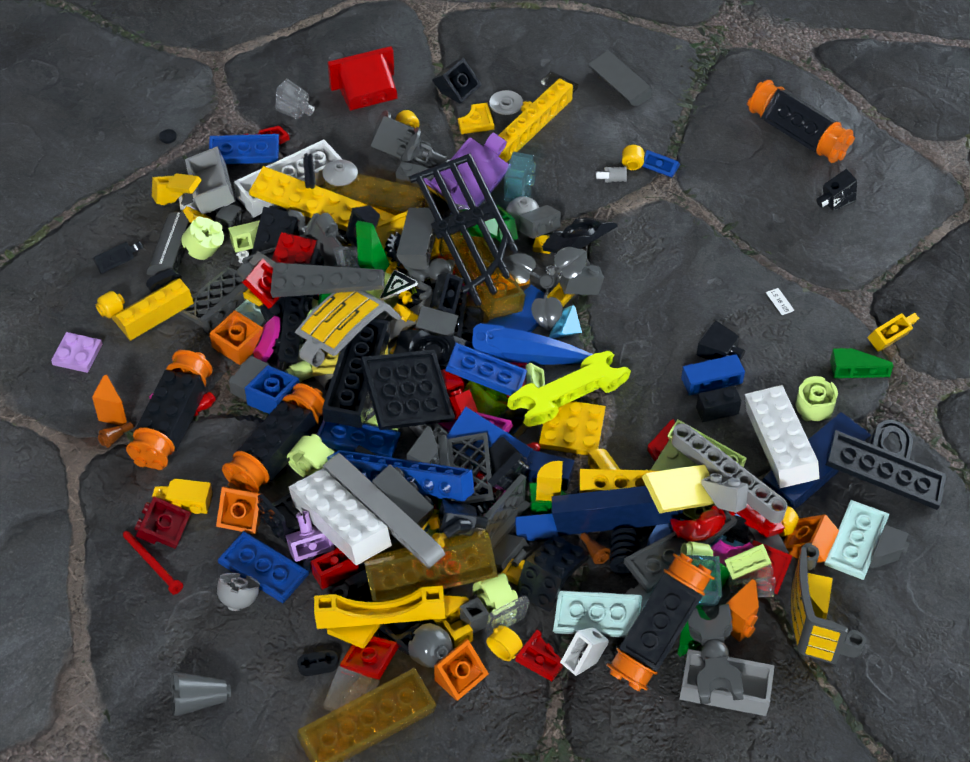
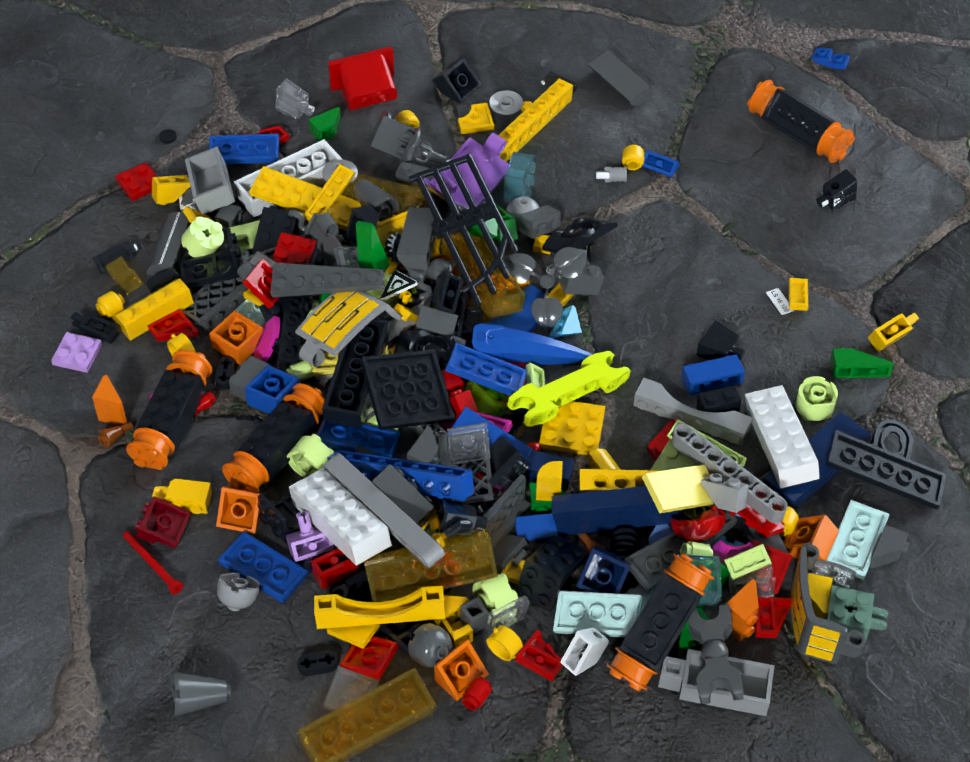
yellow tile [166,173,201,194] -> none
black axle [303,153,316,189] -> none
none -> black plate [70,312,122,344]
none -> clear yellow slope [105,257,143,294]
none -> red plate [115,162,158,201]
none -> red wing [147,309,199,342]
none -> yellow piece [167,333,196,356]
none -> black bracket [179,228,243,289]
none -> black beam [215,356,236,390]
none -> yellow tile [304,164,355,221]
none -> green slope [309,107,341,142]
none -> dark grey cone [354,179,399,223]
none -> clear plate [447,422,491,465]
none -> red brick [462,677,492,711]
none -> dark blue slope [576,546,631,594]
none -> light grey arch [633,378,753,446]
none -> light grey brick [658,656,686,692]
none -> red wing [754,596,792,638]
none -> yellow plate [788,278,808,311]
none -> clear slope [809,560,857,588]
none -> blue slope [812,47,850,70]
none -> sand green hinge [826,585,888,639]

